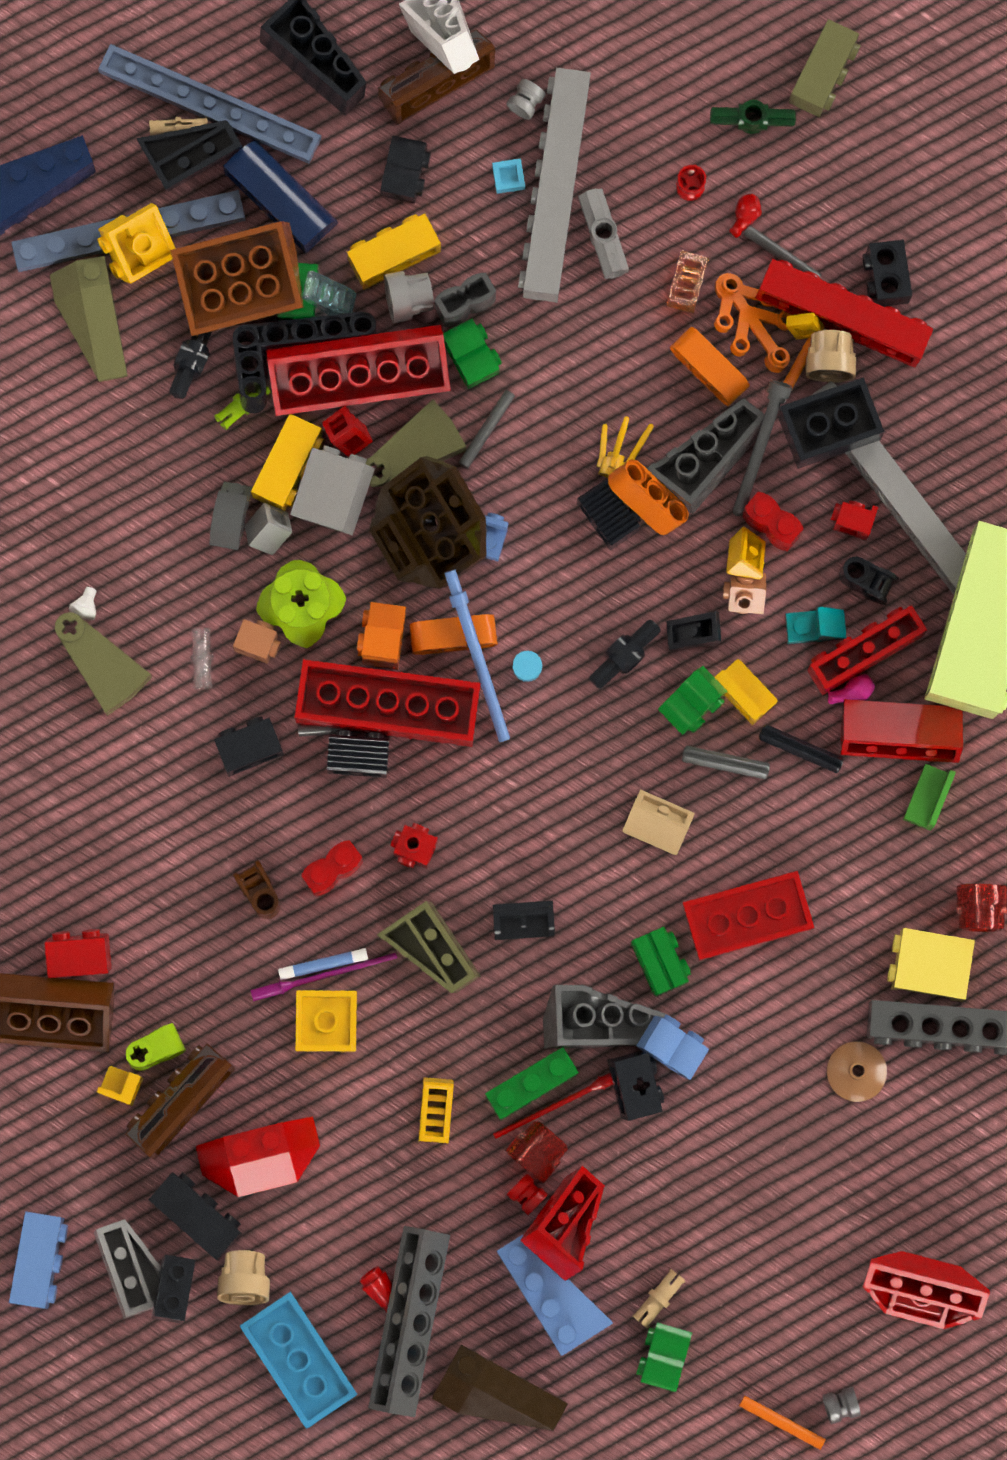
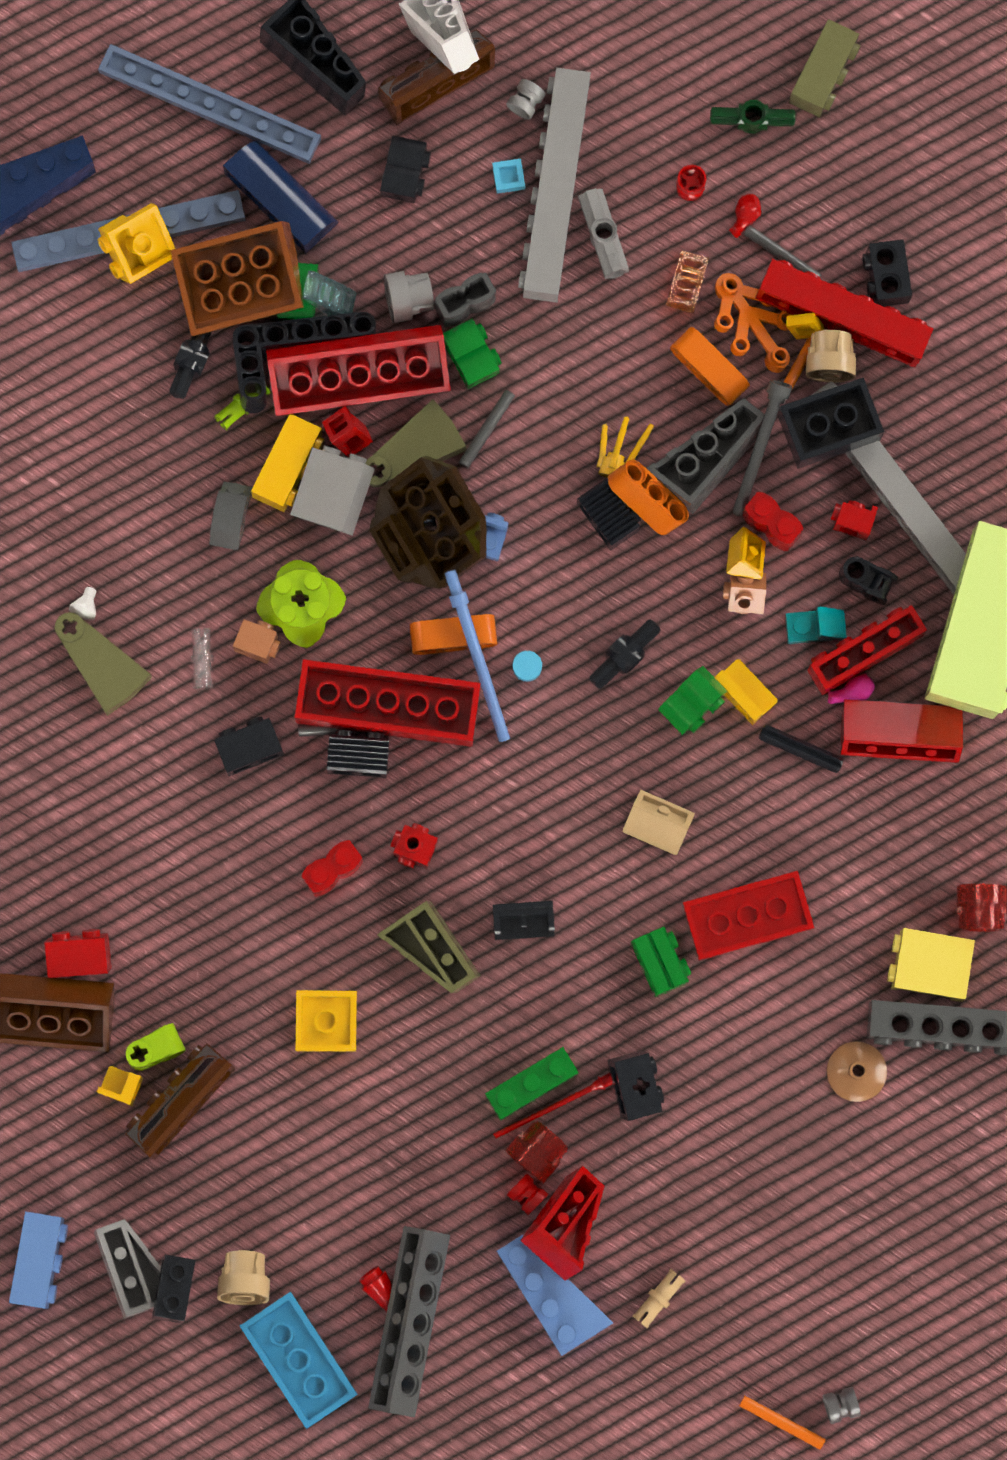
olive wedge [50,256,128,382] -> none
black wedge [136,120,243,192] -> none
black brick [148,1172,243,1261] -> none
tan pin [149,117,208,136] -> none
red wedge [195,1116,320,1197] -> none
reddish brown piece [232,860,281,919] -> none
light grey panel [245,503,292,555] -> none
magenta piece [250,953,397,1002] -> none
medium blue bar [278,948,368,980] -> none
yellow brick [347,214,441,290] -> none
orange brick [357,602,406,670] -> none
yellow slope [418,1077,454,1143] -> none
dark brown wedge [432,1344,568,1431] -> none
dark grey wedge [543,985,668,1049] -> none
medium blue brick [636,1015,709,1080] -> none
green brick [636,1322,692,1392] -> none
black slope [666,611,721,651] -> none
dark grey axle [682,746,770,779] -> none
red wedge [863,1251,990,1329] -> none
bright green panel [903,764,956,831] -> none

